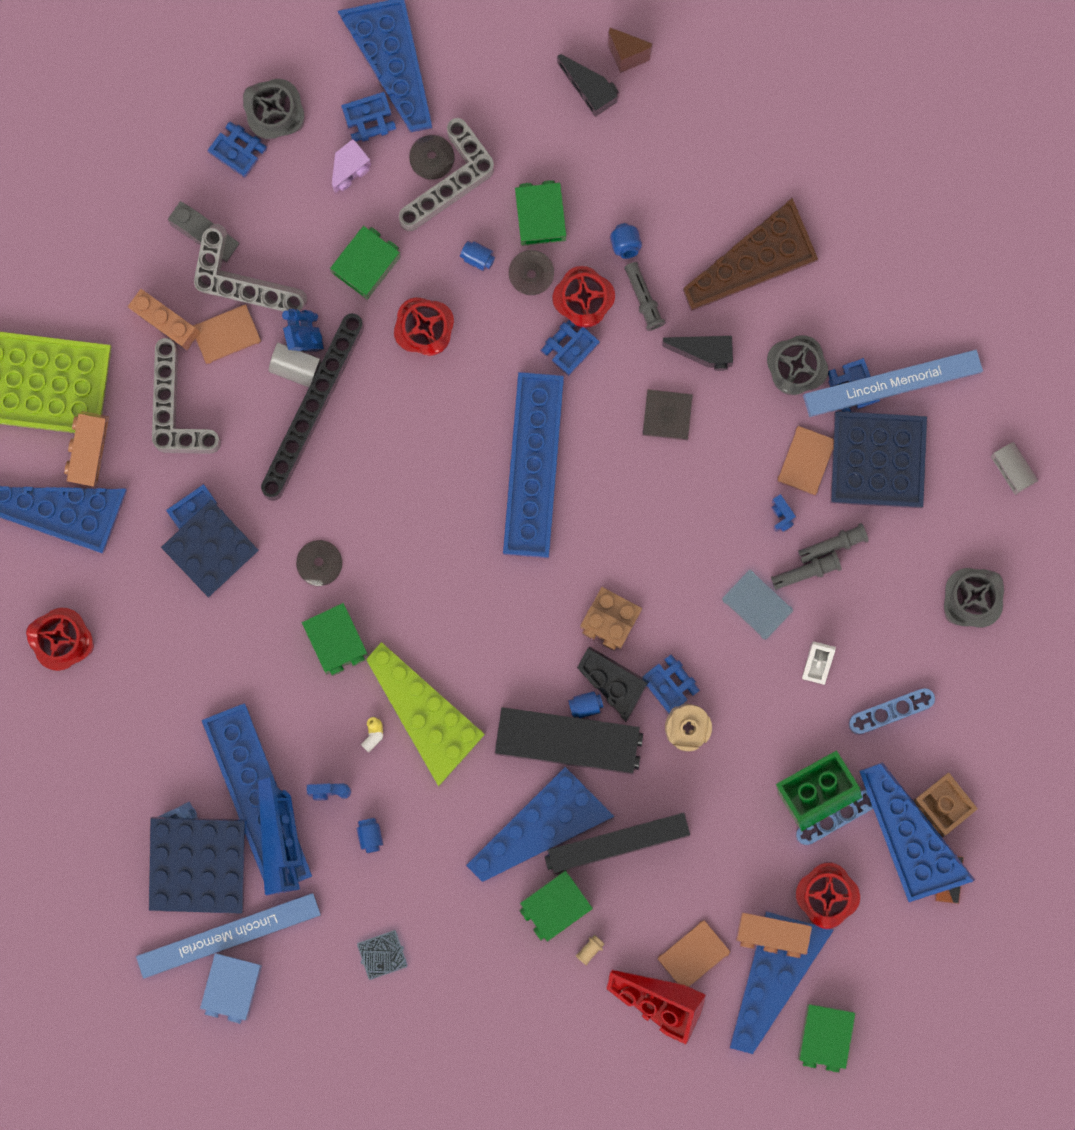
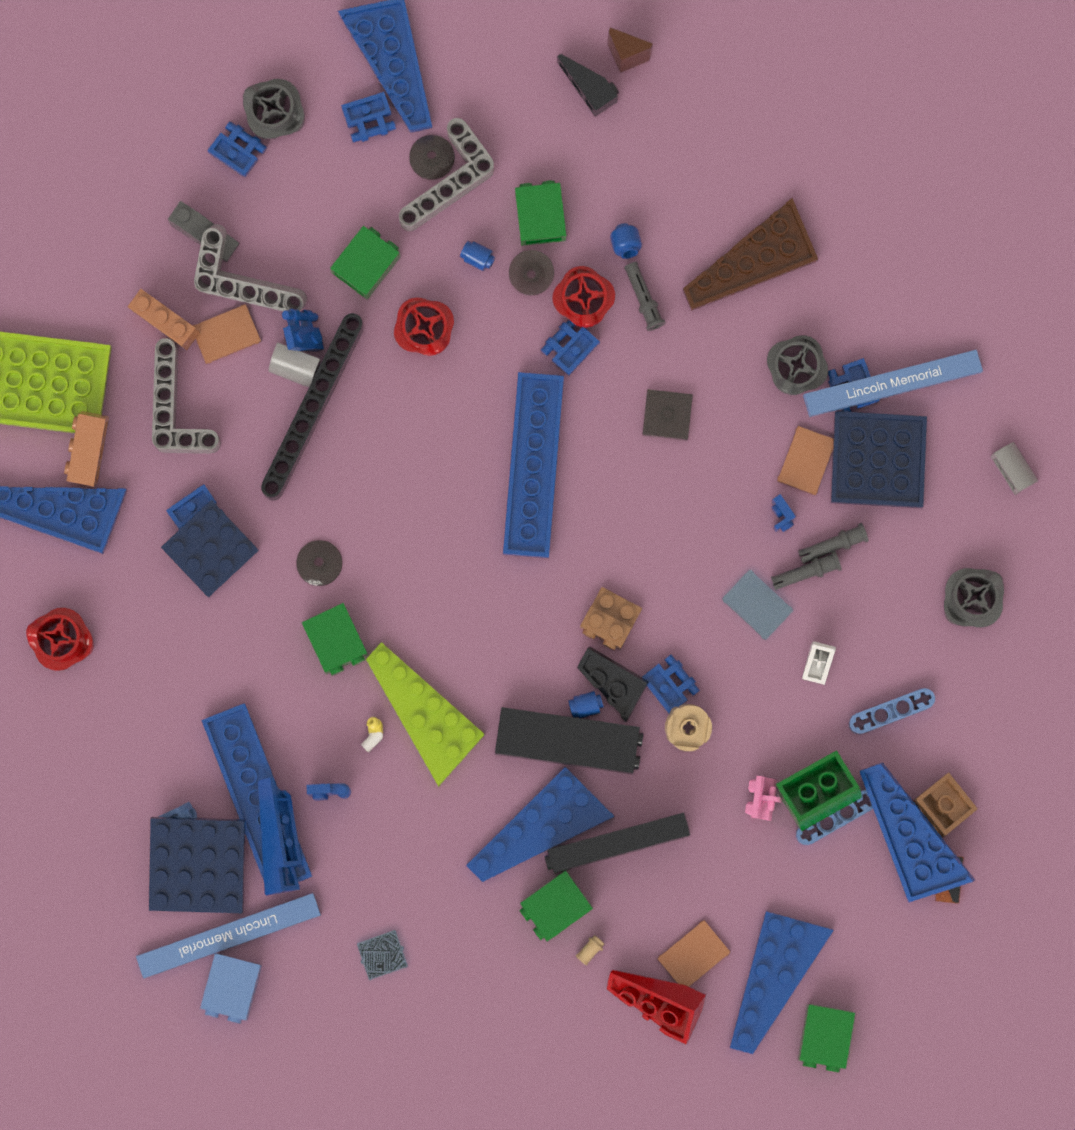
lavender slope [332,139,371,193] -> none
blue brick [356,818,384,853] -> none
black slope [662,336,733,371] -> none
nougat brick [736,913,812,958] -> none
red piece [796,862,860,929] -> none
none -> bright pink hips [745,776,782,821]

